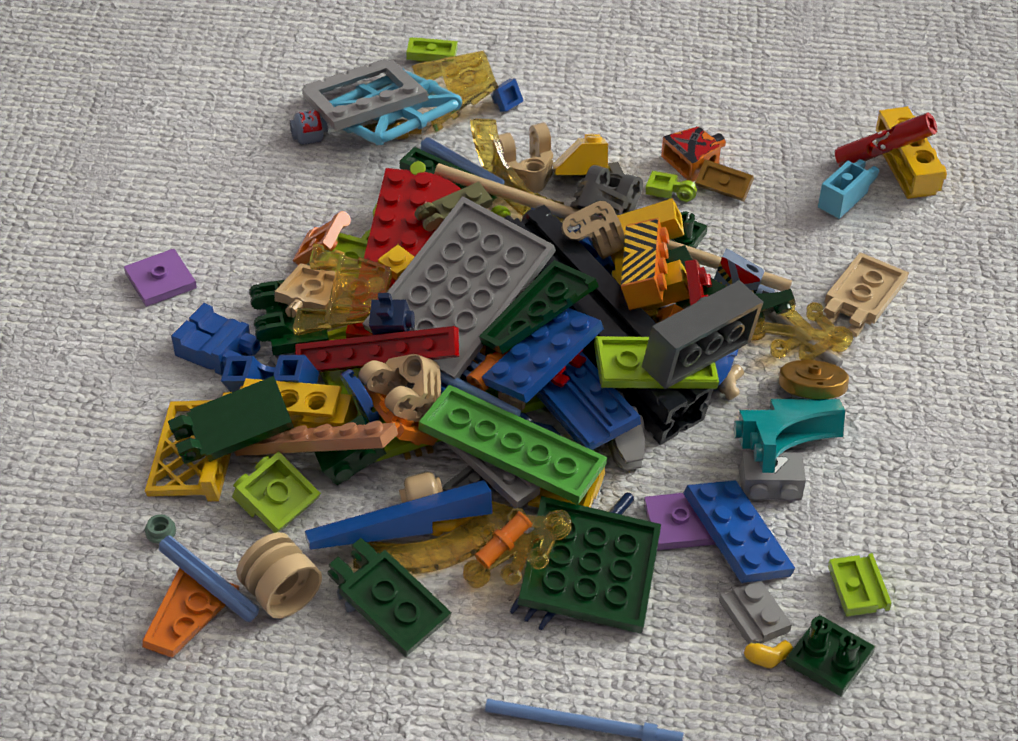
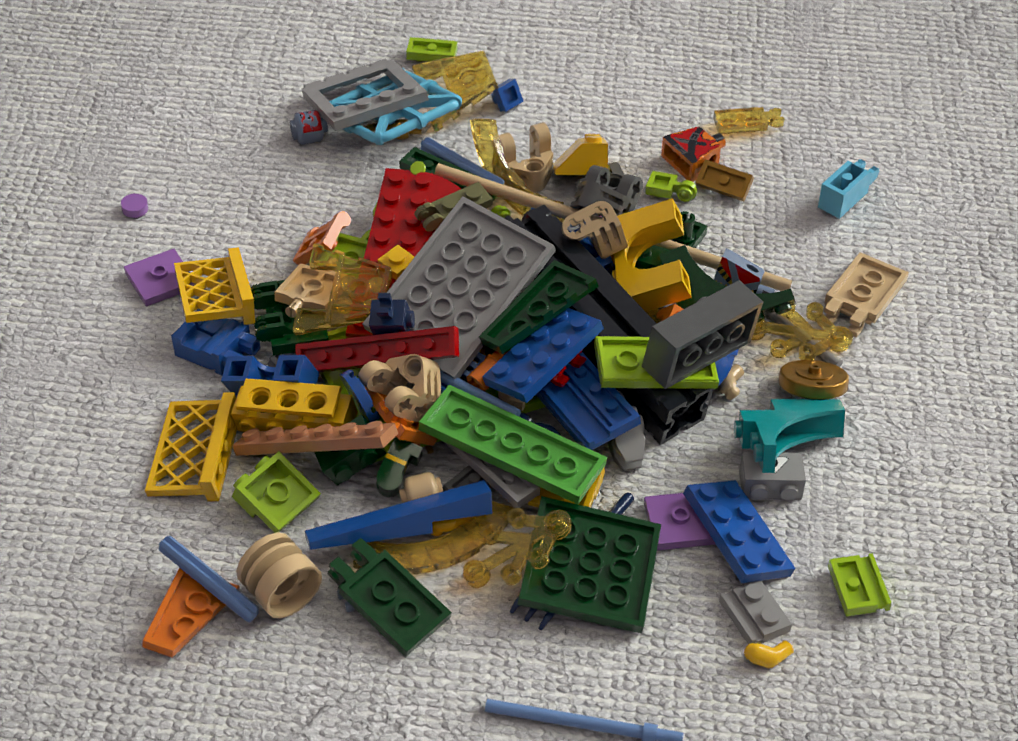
sand green plate [145,514,176,544] -> none
dark green tile [168,376,294,464] -> none
orange pin [474,511,532,569] -> none
brick [621,218,670,310] -> none
red plate [685,259,712,305] -> none
dark green plate [785,614,875,697] -> none
red piece [834,112,937,167] -> none
yellow brick [876,106,947,199] -> none
none -> medium lavender tile [121,193,148,218]
none -> yellow fence [174,247,255,325]
none -> dark green leg [376,436,423,497]
none -> clear yellow plate [713,107,785,134]

